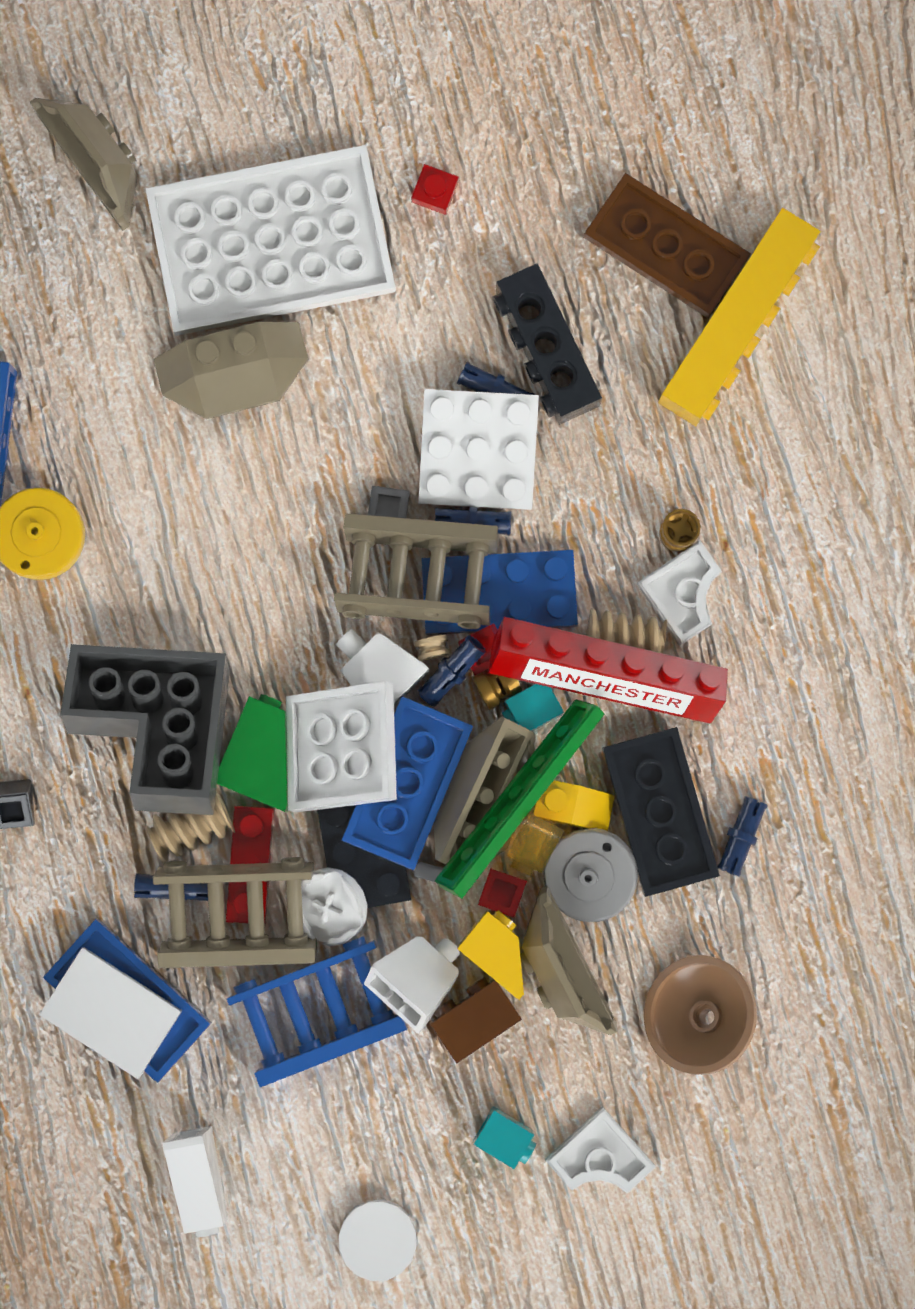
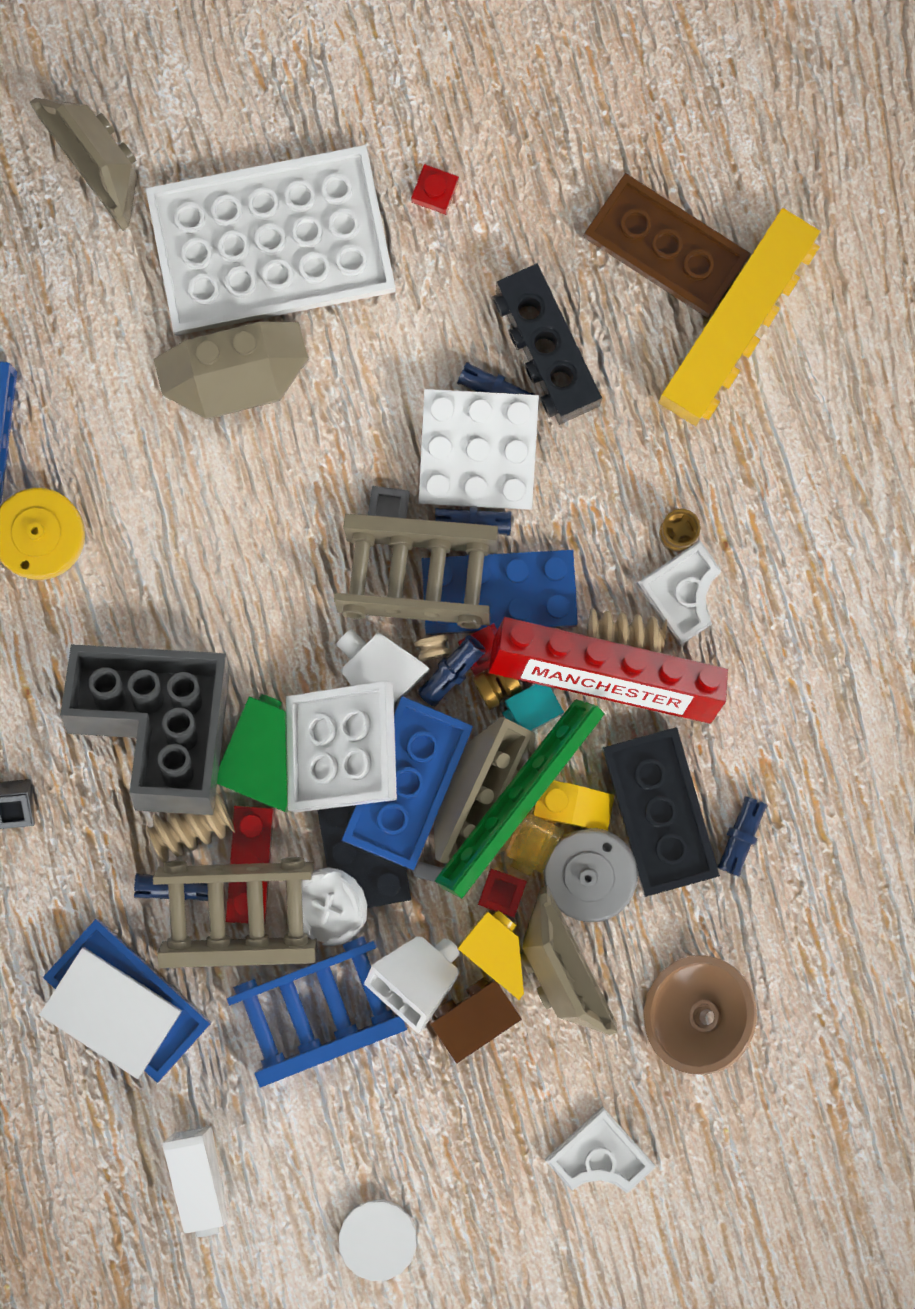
teal brick [473,1106,537,1169] -> none

